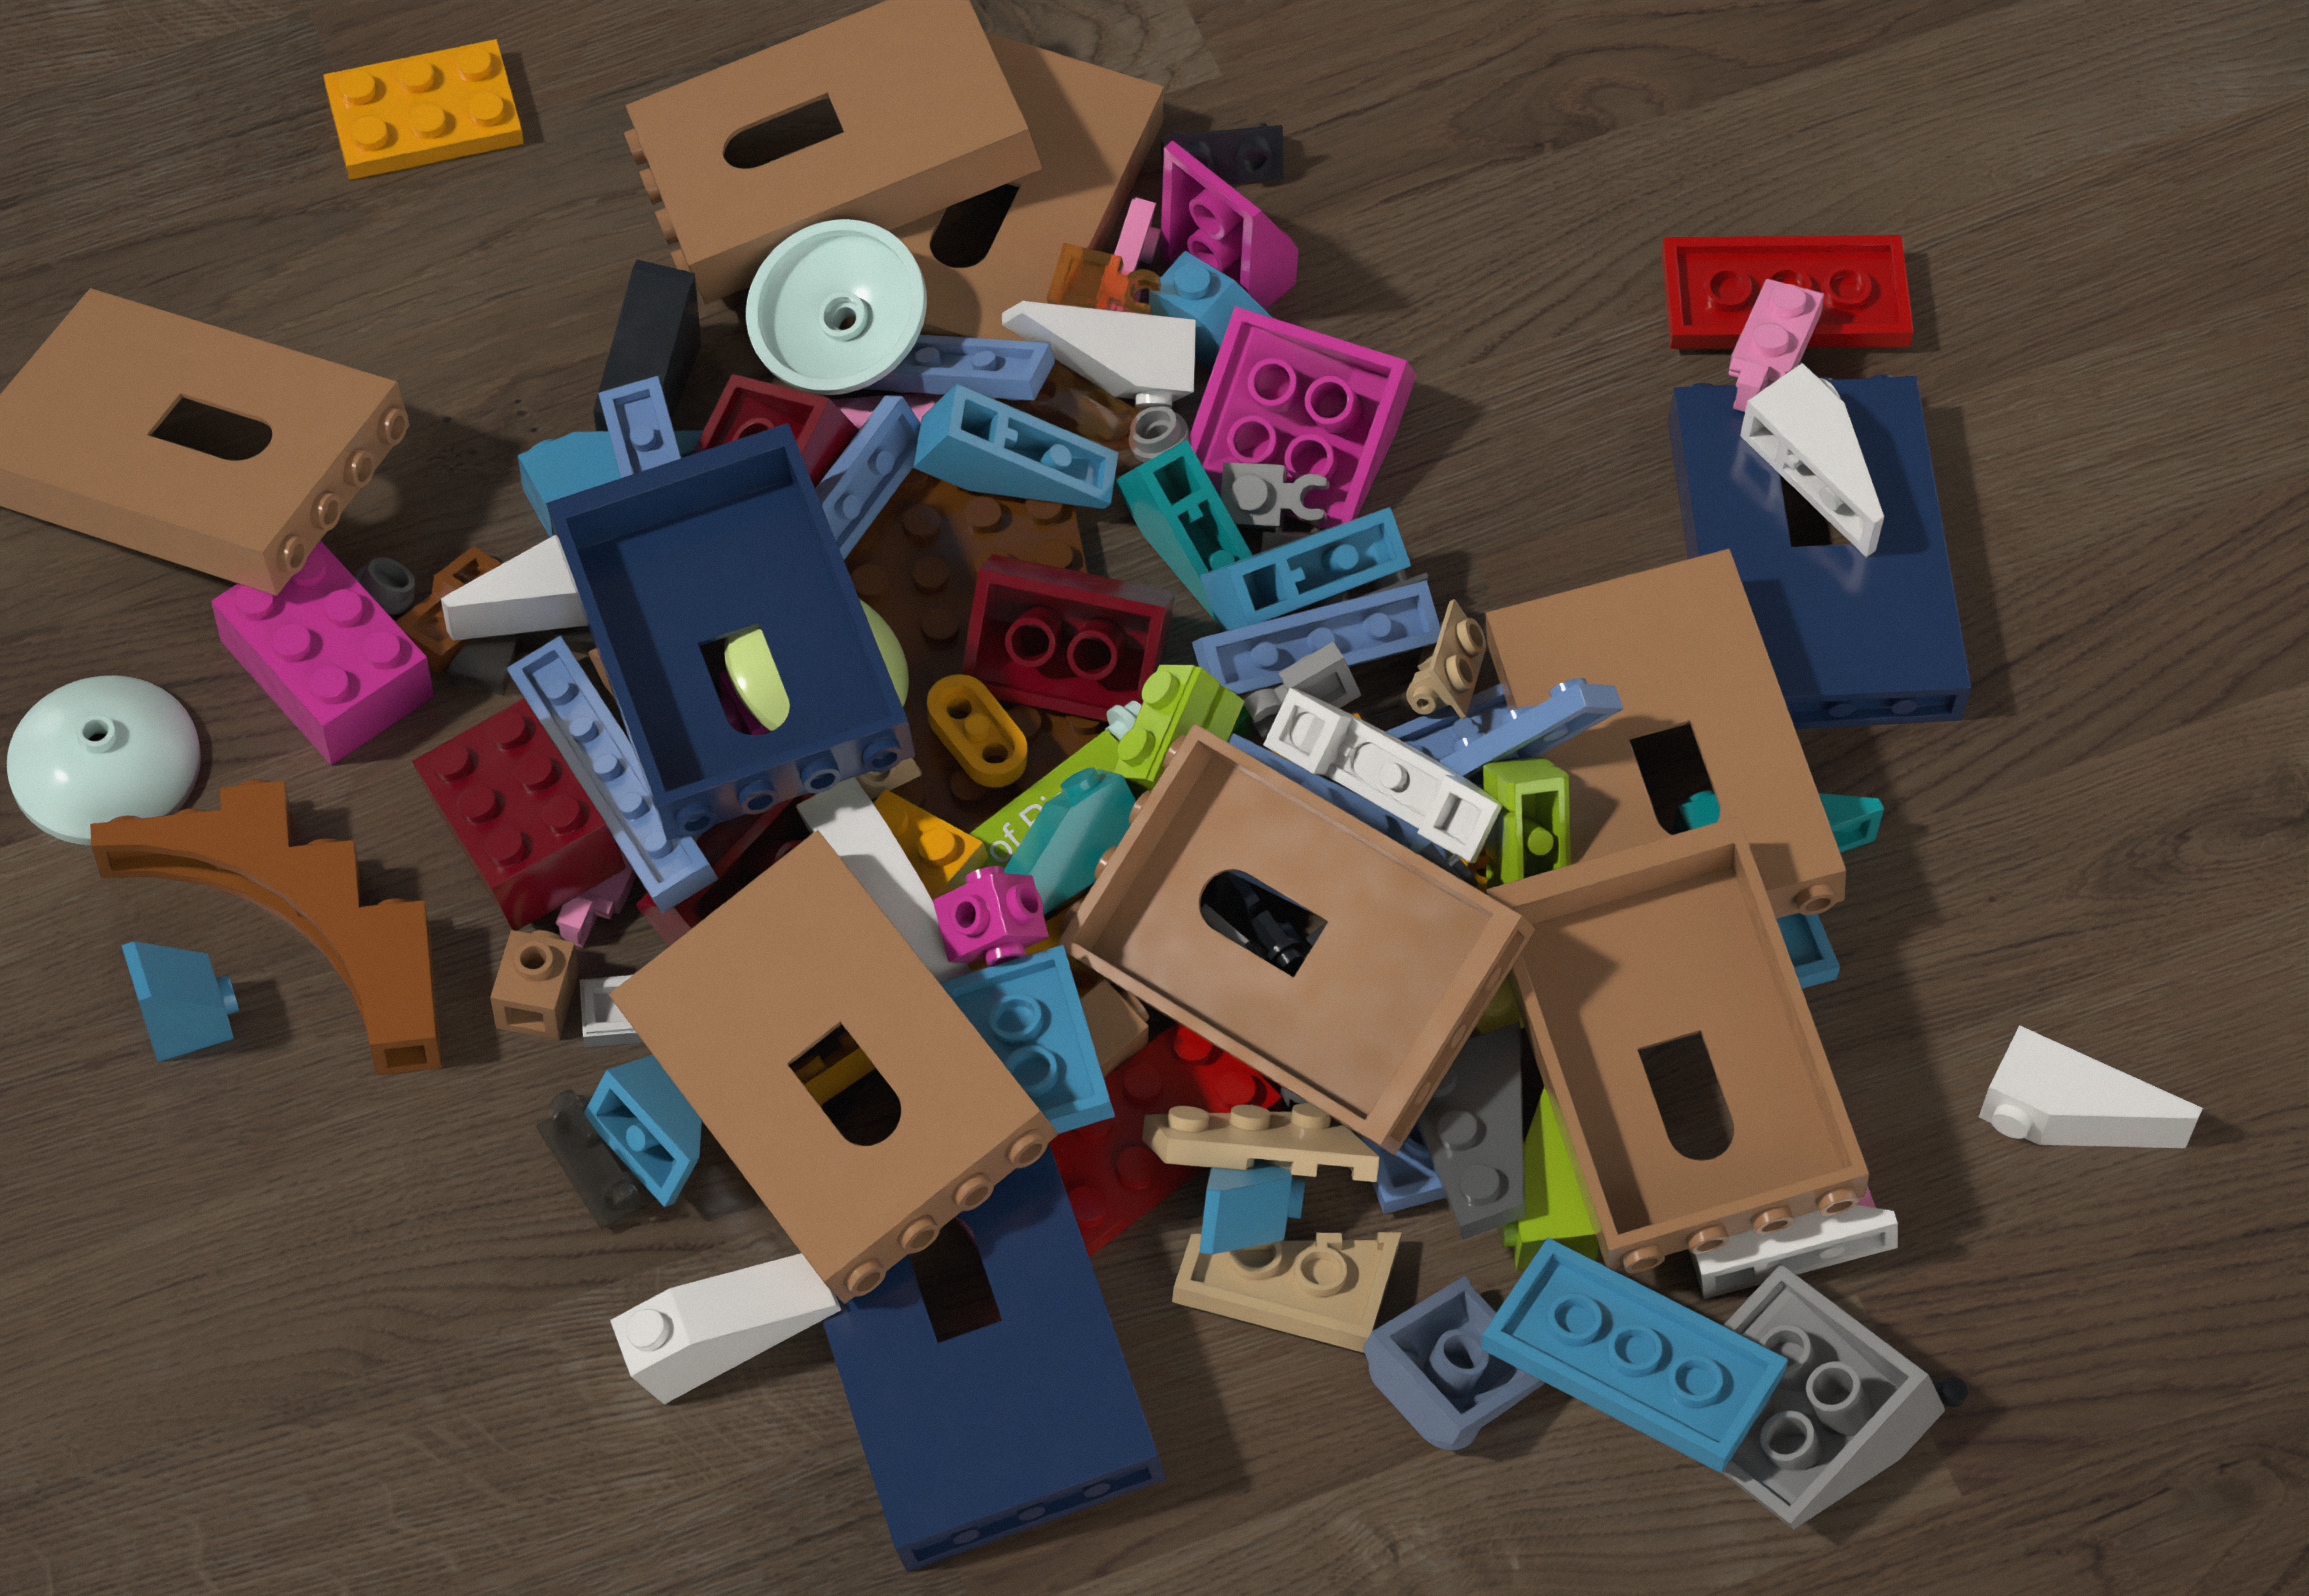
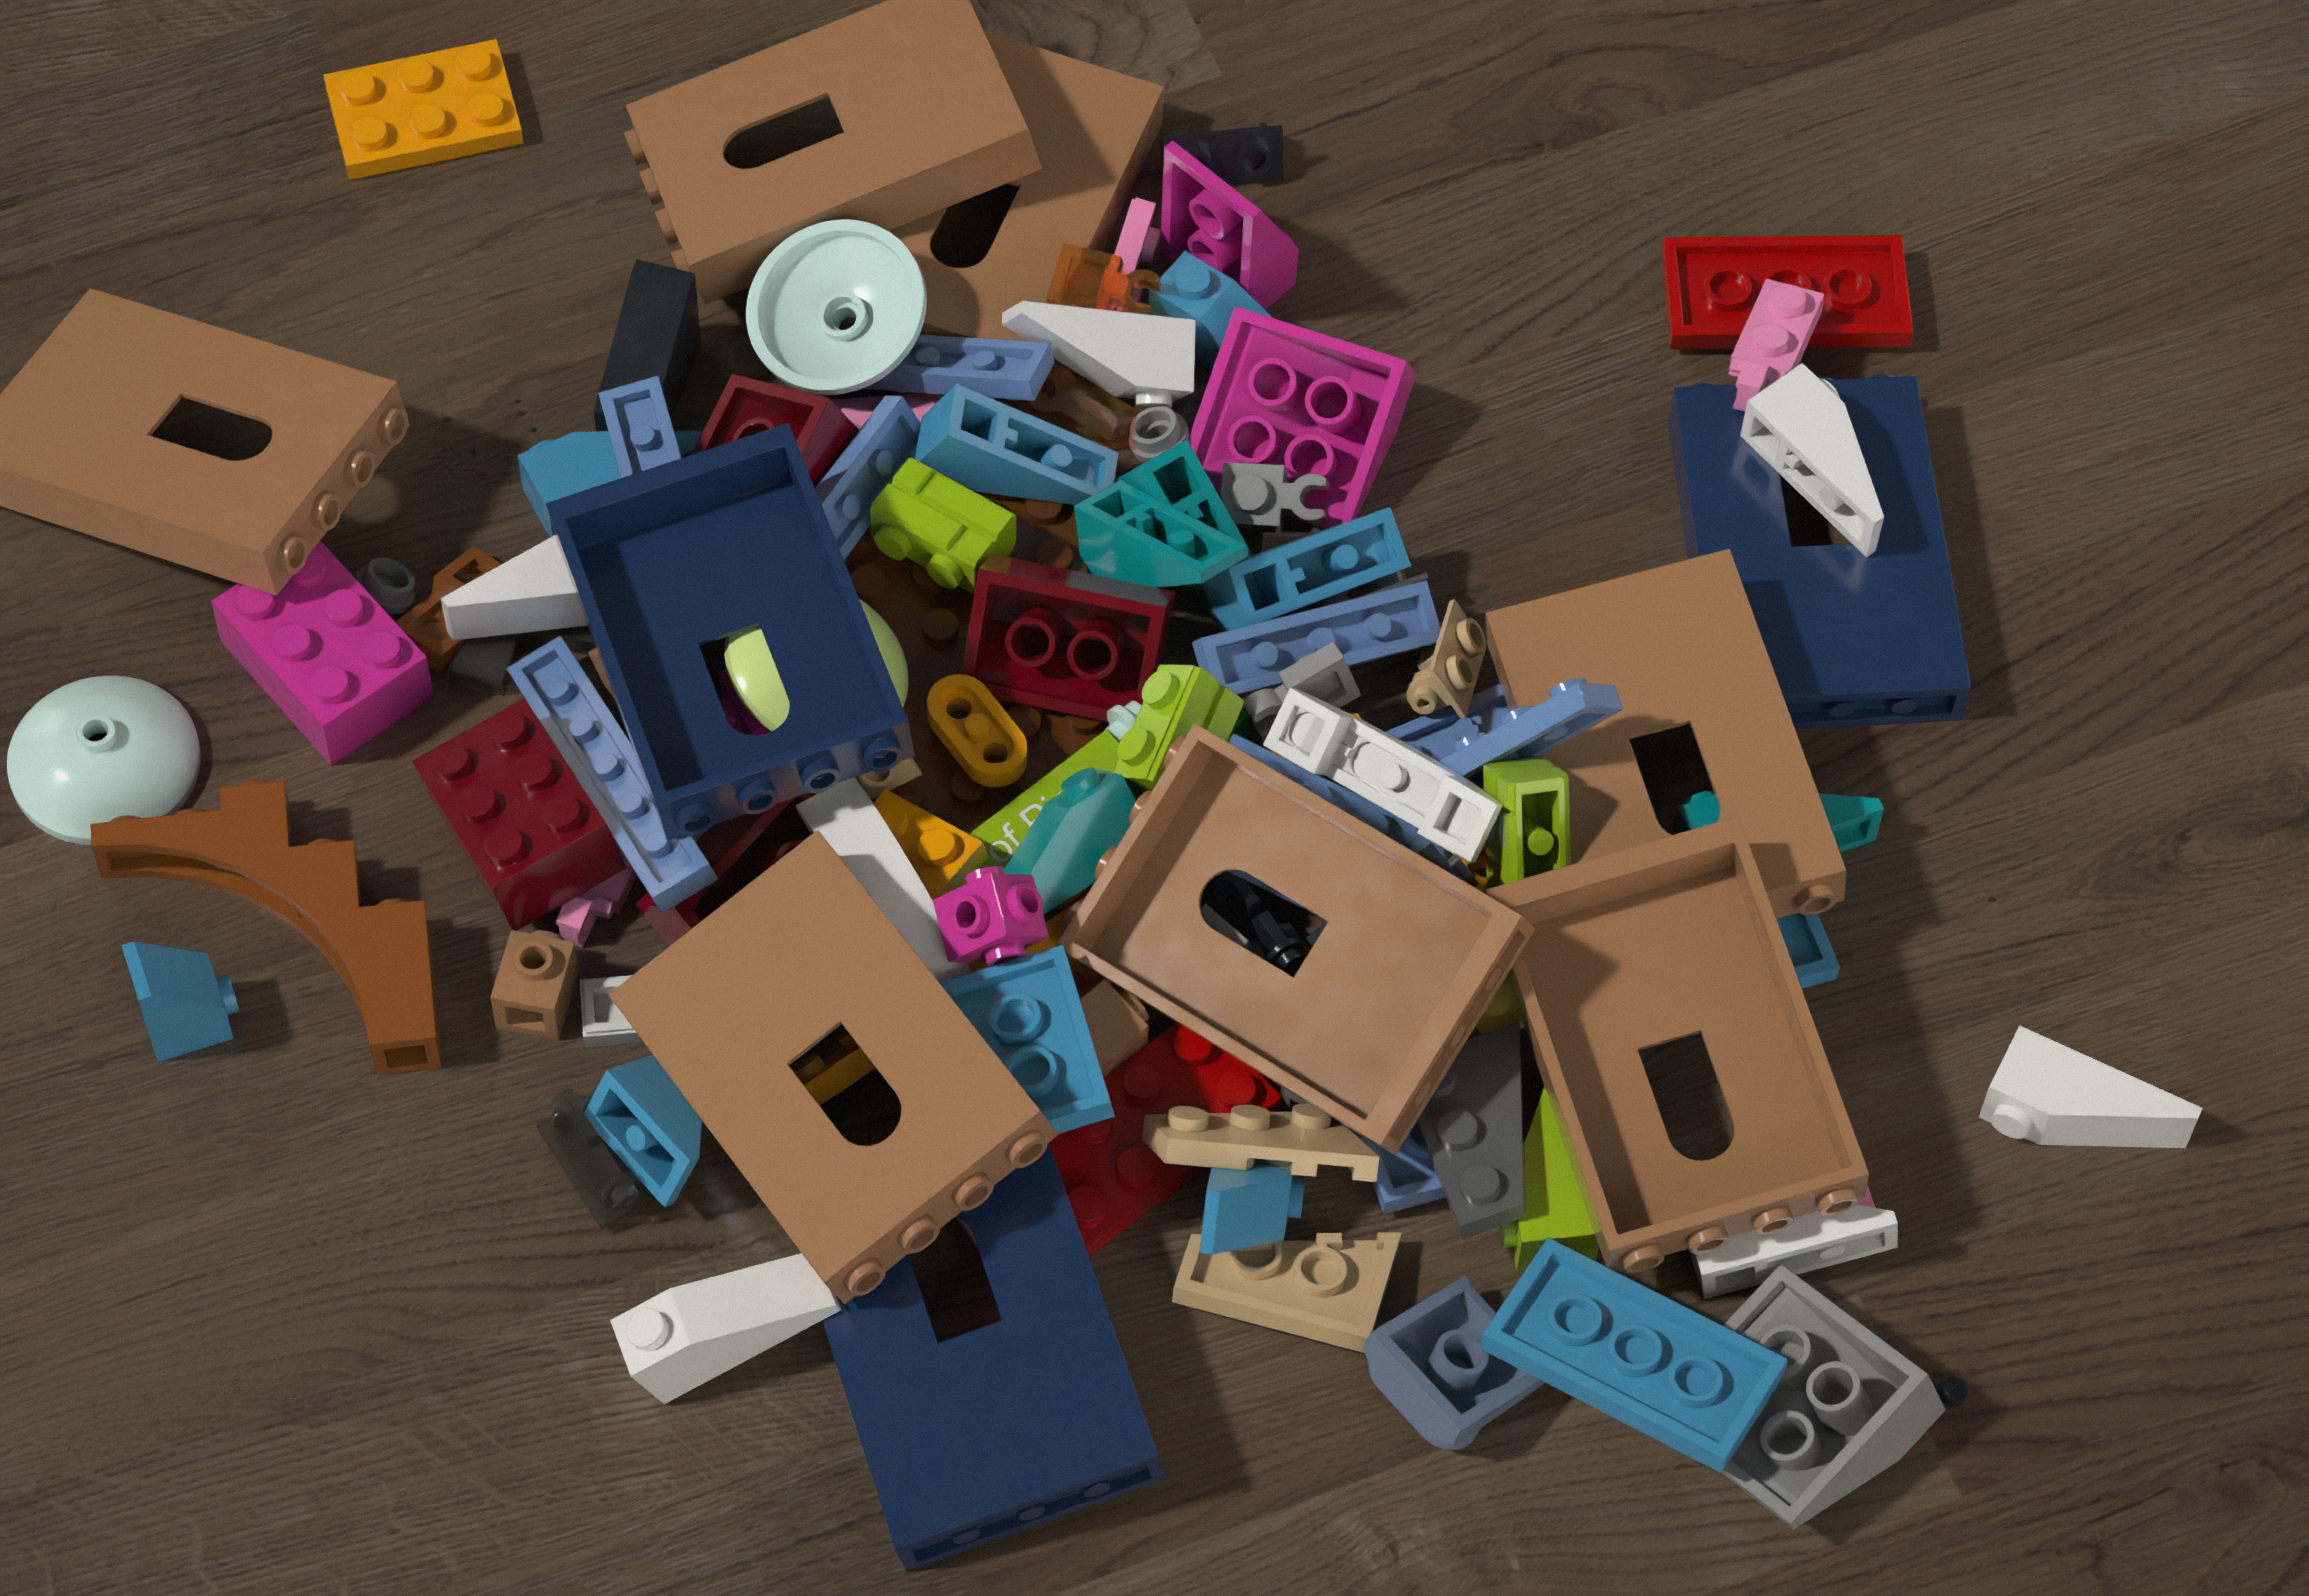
none -> lime brick [870,457,1016,594]
none -> teal slope [1074,480,1248,588]

